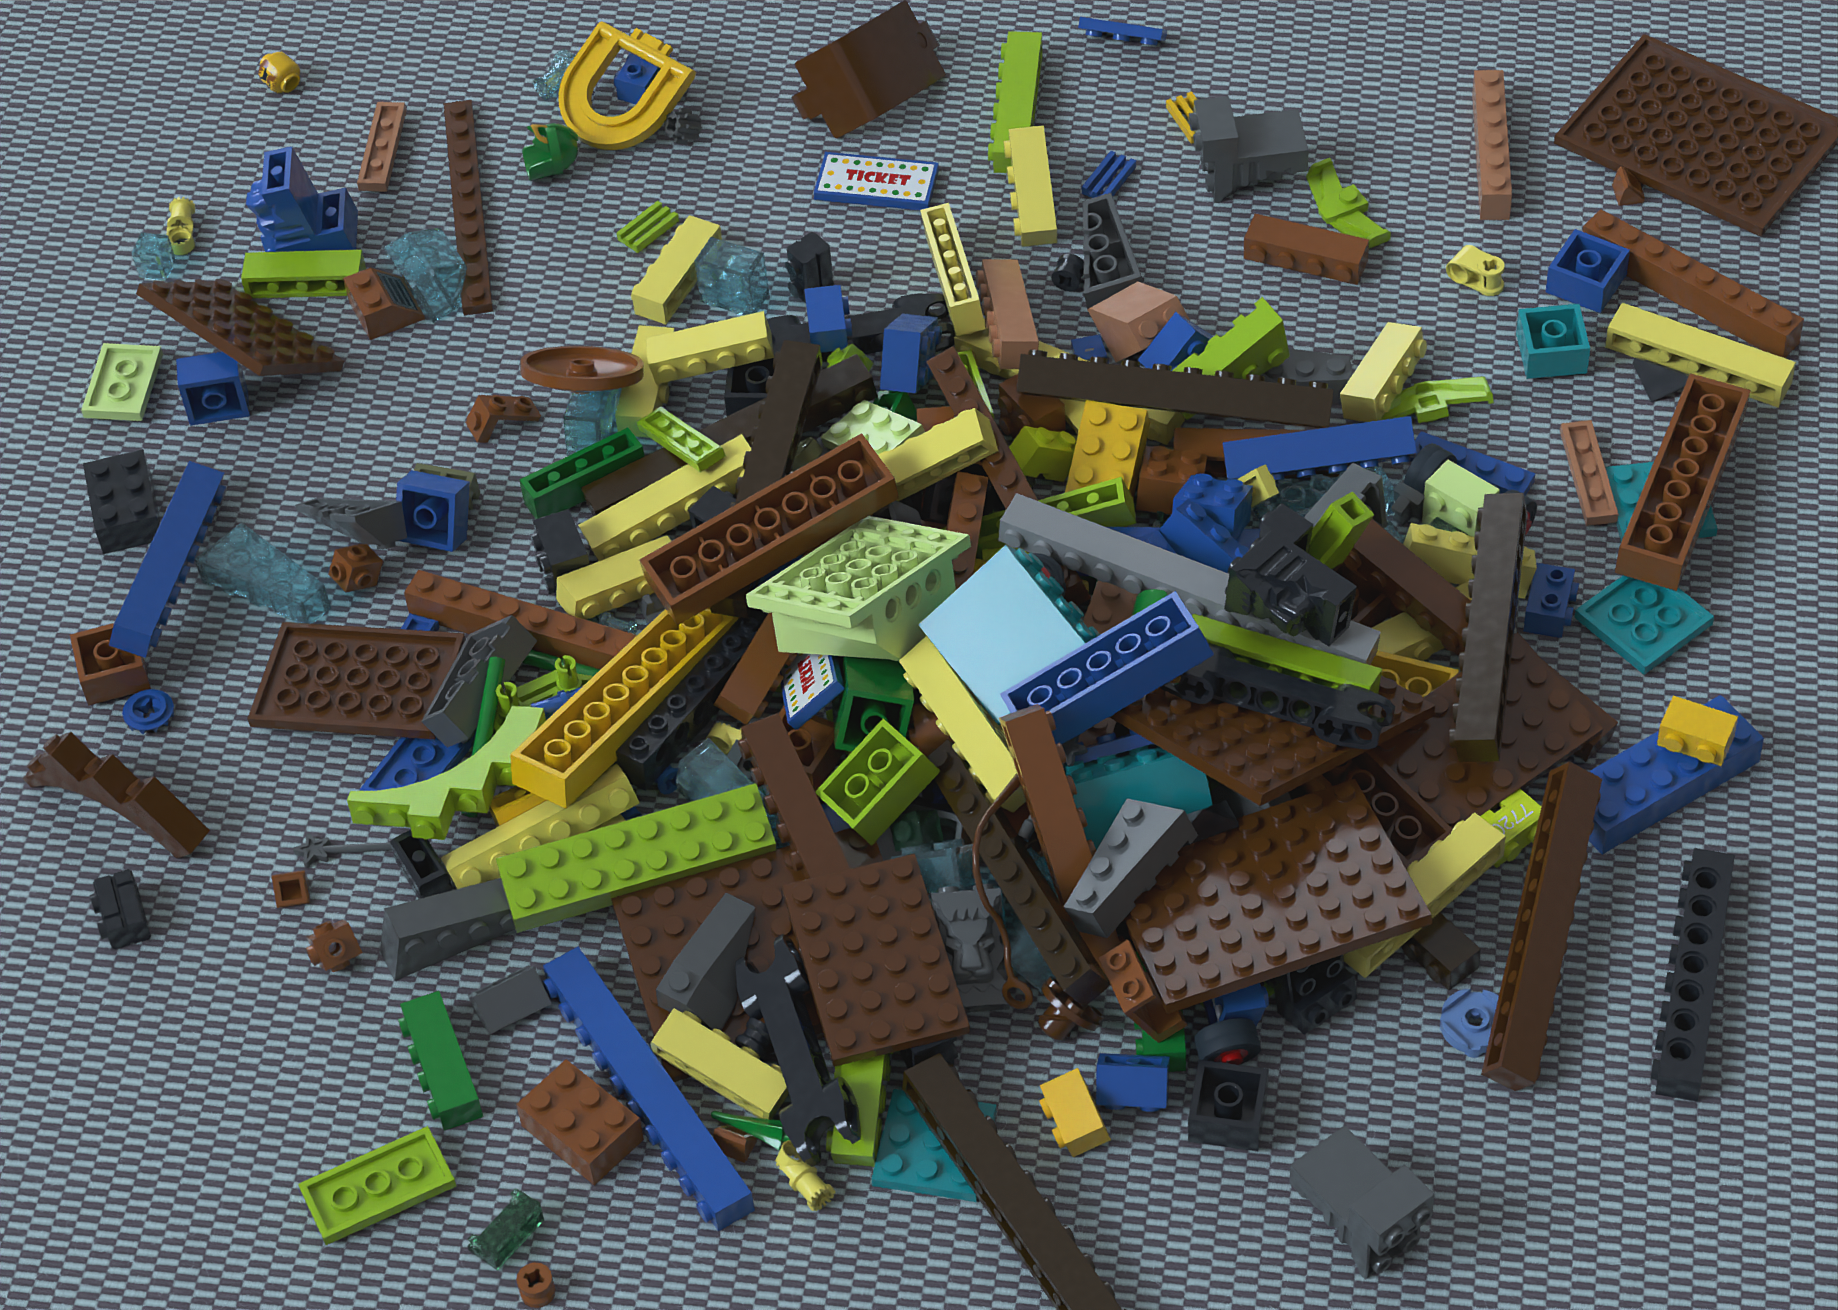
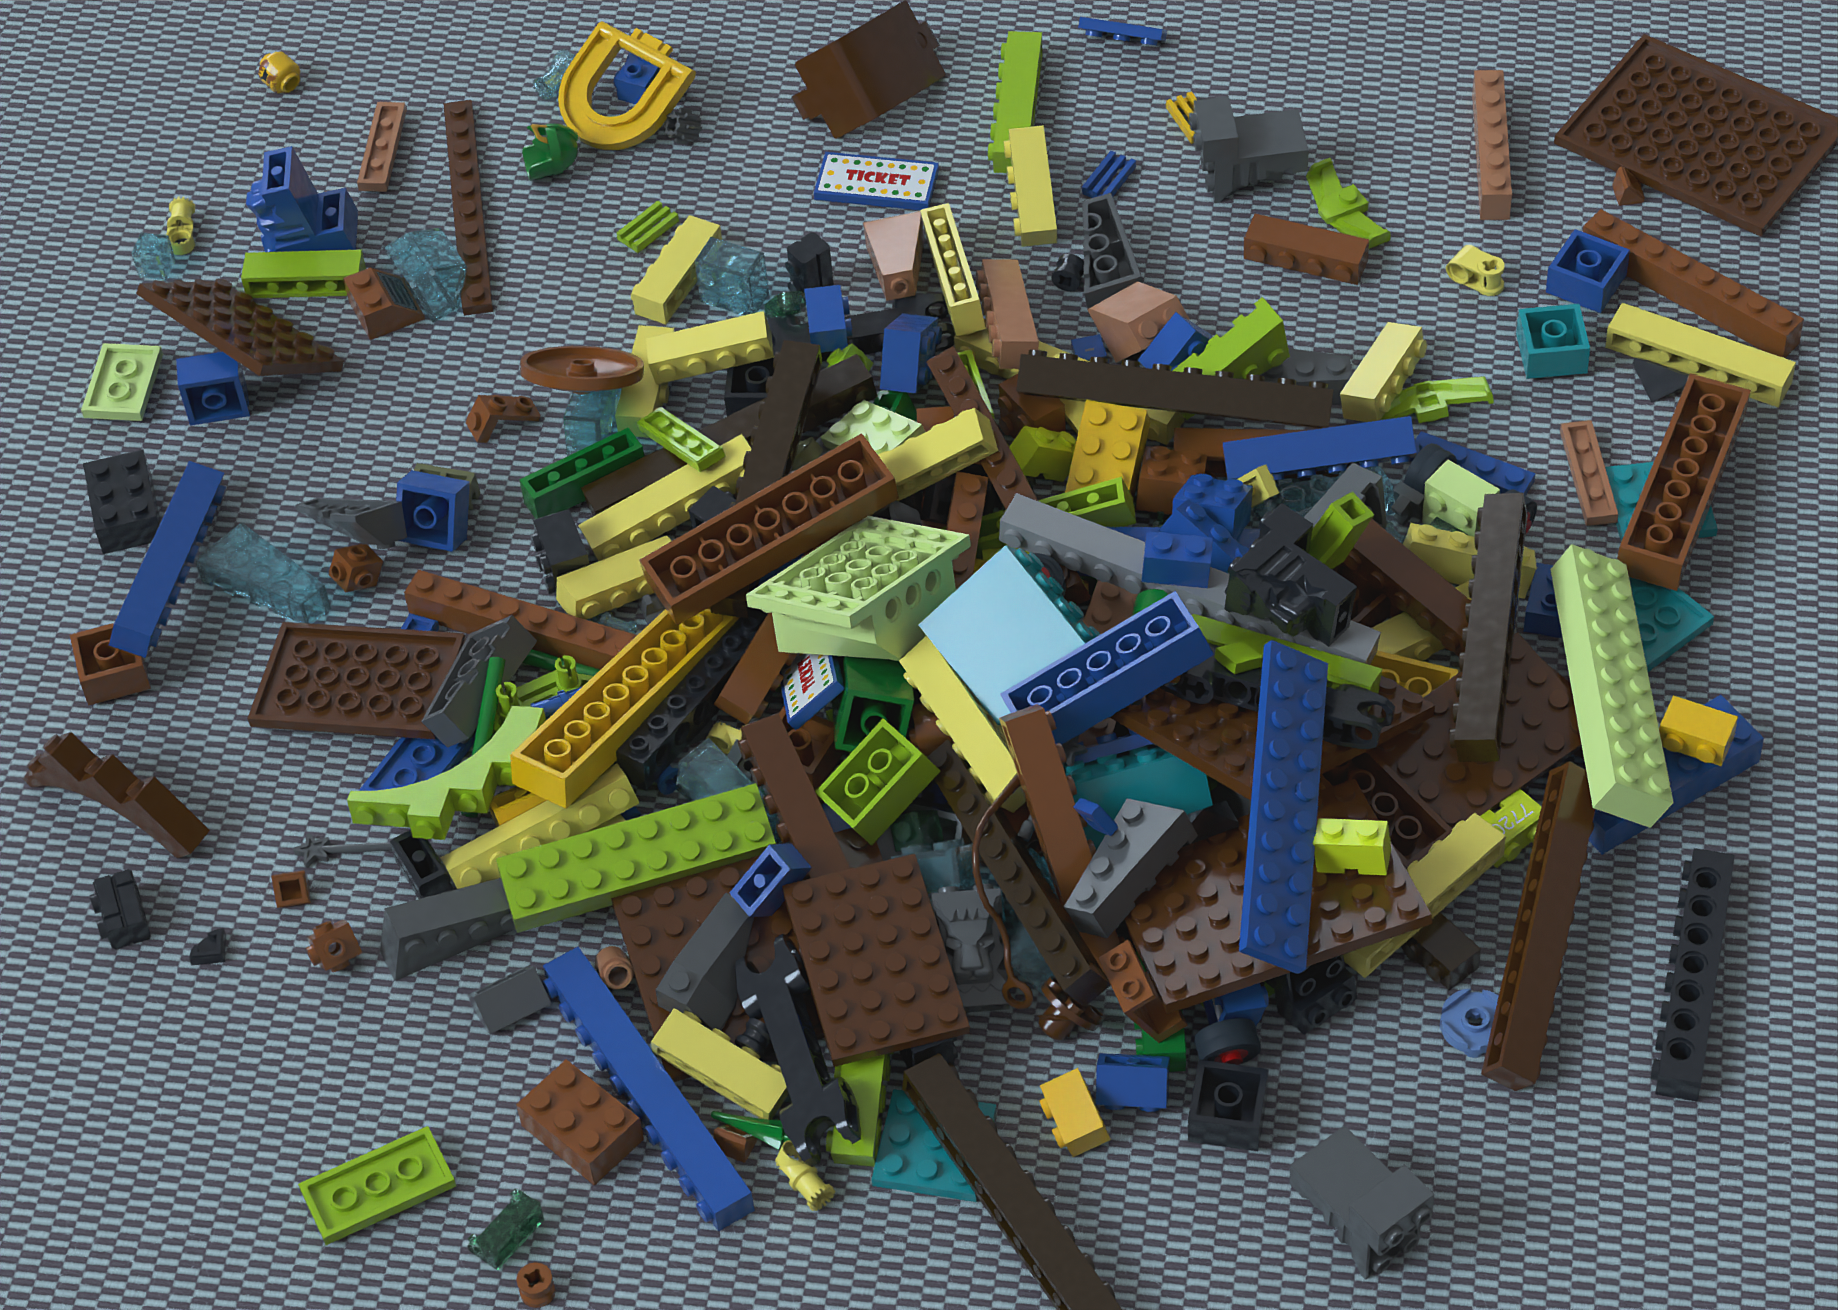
blue gear [122,689,174,734] -> none
green brick [398,991,484,1131] -> none
none -> black tile [189,928,226,966]
none -> nougat brick [594,946,634,989]
none -> blue brick [729,843,812,917]
none -> clear green plate [764,291,806,319]
none -> slope [863,211,925,301]
none -> blue tile [1073,798,1118,836]
none -> blue brick [1141,531,1213,588]
none -> lime tile [1214,641,1263,674]
none -> blue plate [1239,640,1328,974]
none -> neon yellow brick [1313,818,1391,875]
none -> yellowish green brick [1550,544,1674,828]

